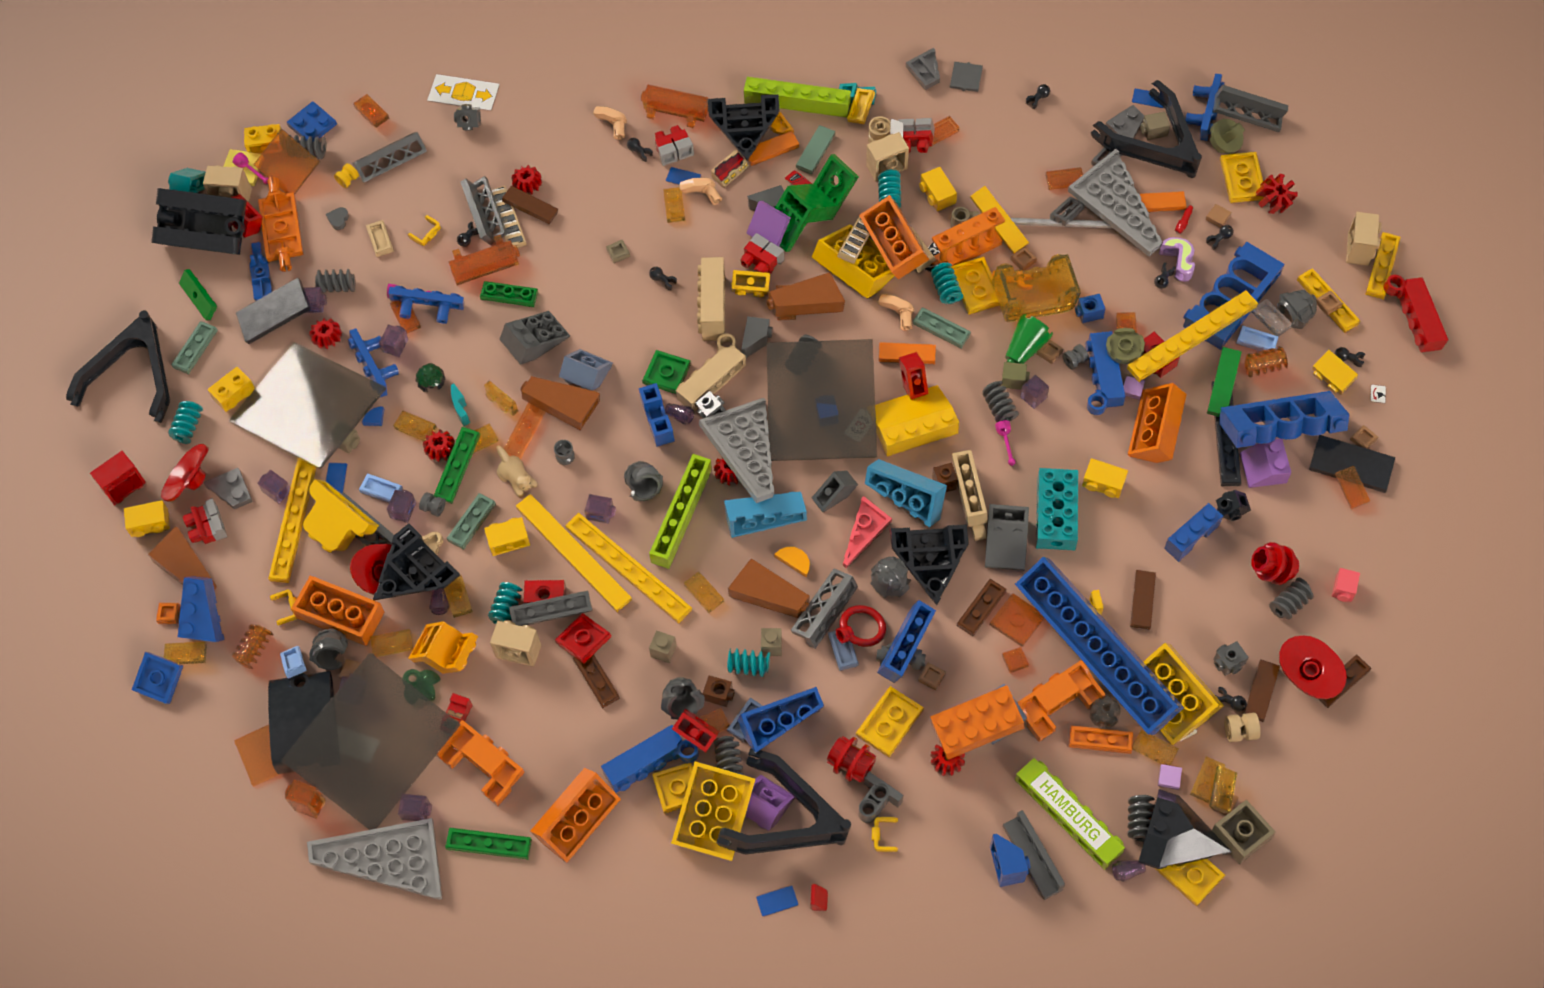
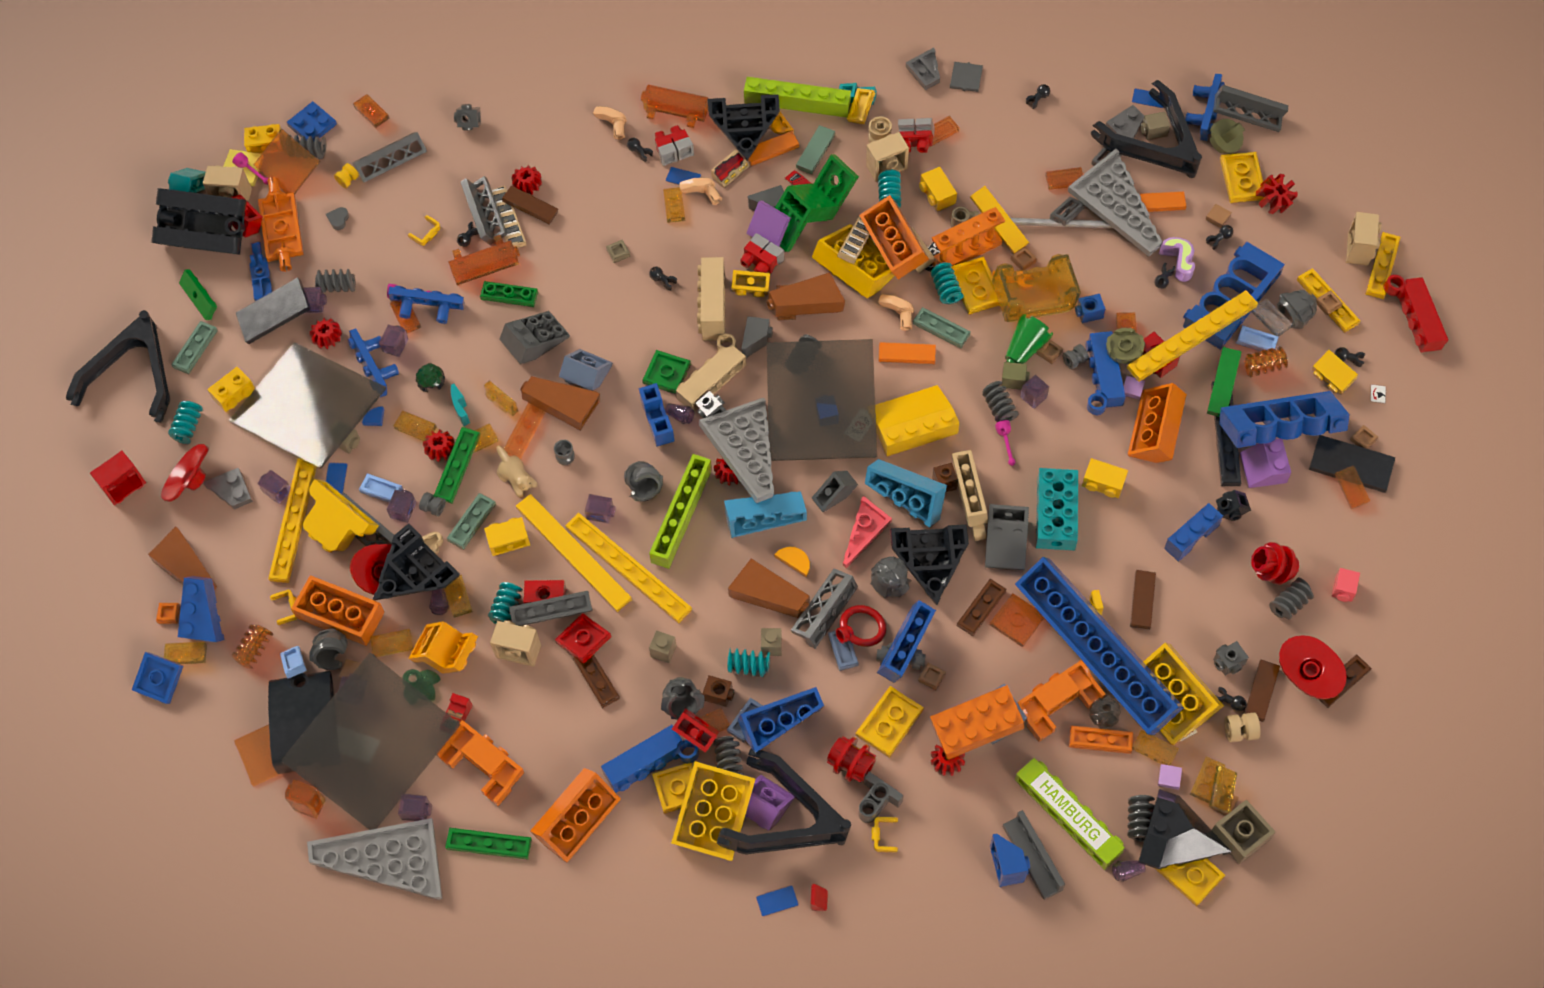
yellow brick [124,500,170,537] -> none
hips [182,498,228,544] -> none
tan tile [366,220,394,257] -> none
white sticker [427,74,499,110] -> none
clear yellow plate [684,571,724,613] -> none
white sticker [890,119,903,137] -> none
red brick [899,352,929,400] -> none
clear orange tile [1002,647,1029,673] -> none
red piece [1175,205,1193,234] -> none

